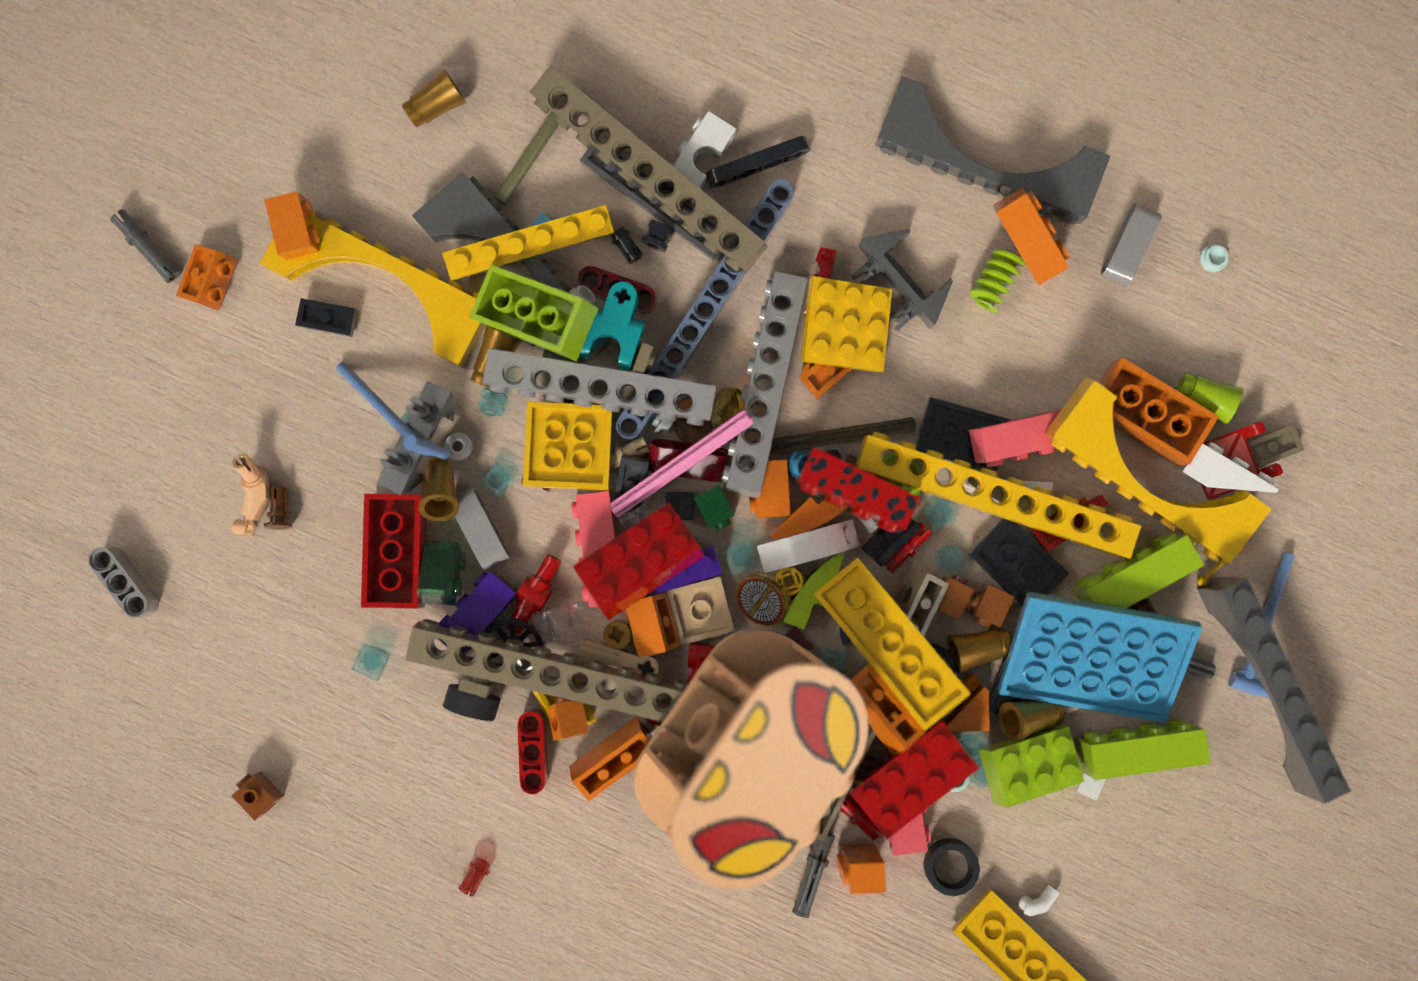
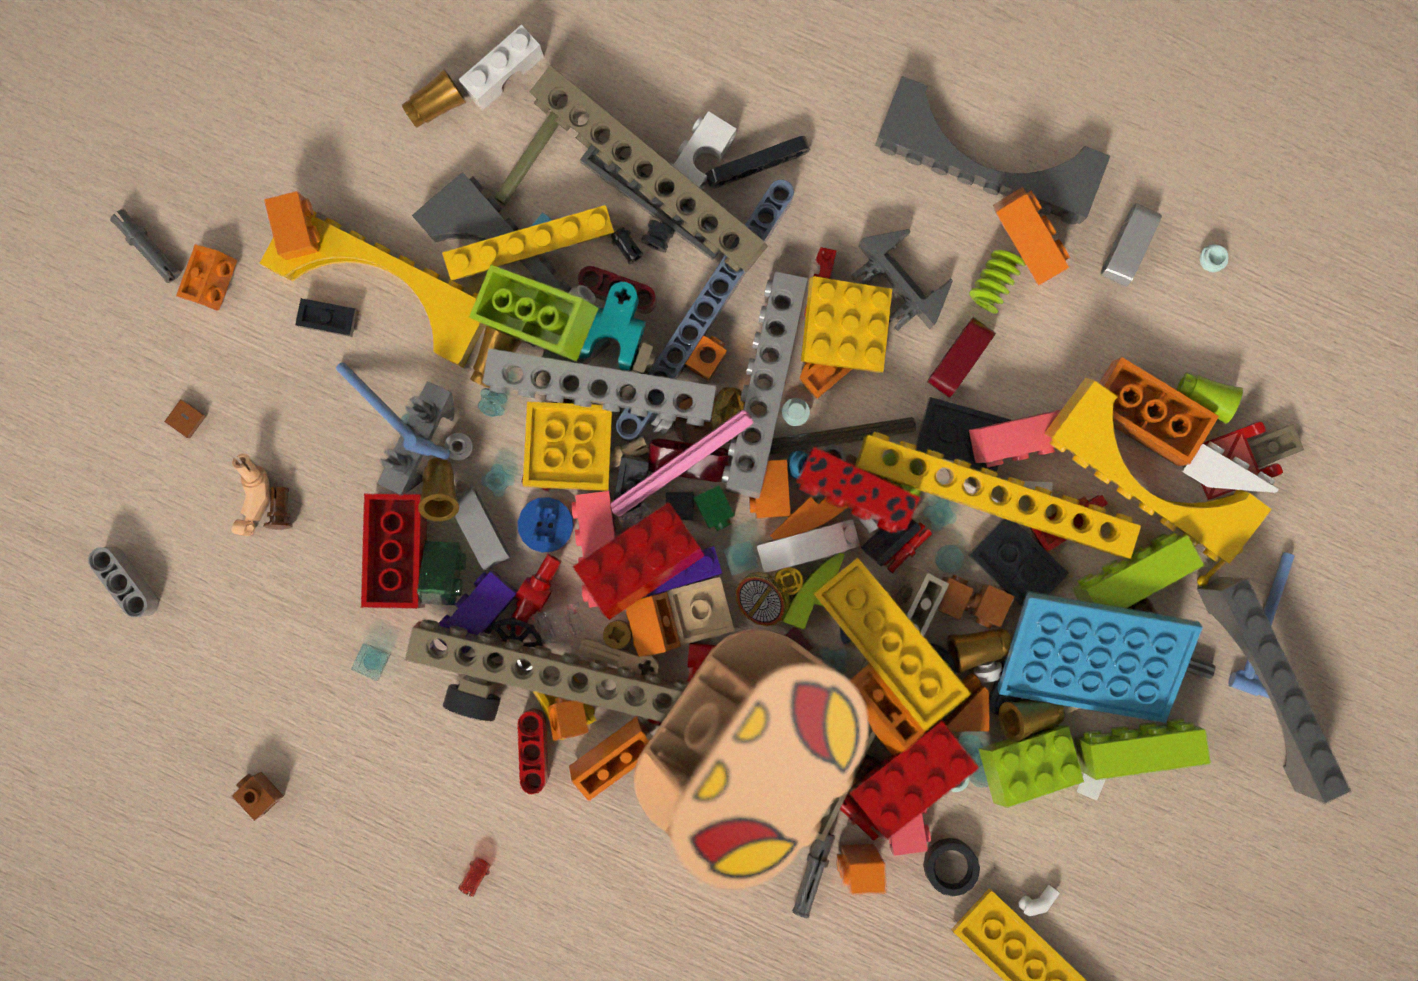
none -> dark orange tile [164,399,206,438]
none -> white arch [459,25,544,111]
none -> blue plate [517,497,573,553]
none -> orange brick [685,335,727,382]
none -> light aqua plate [782,398,810,426]
none -> dark red beam [927,317,996,398]
none -> white plate [974,661,1002,683]

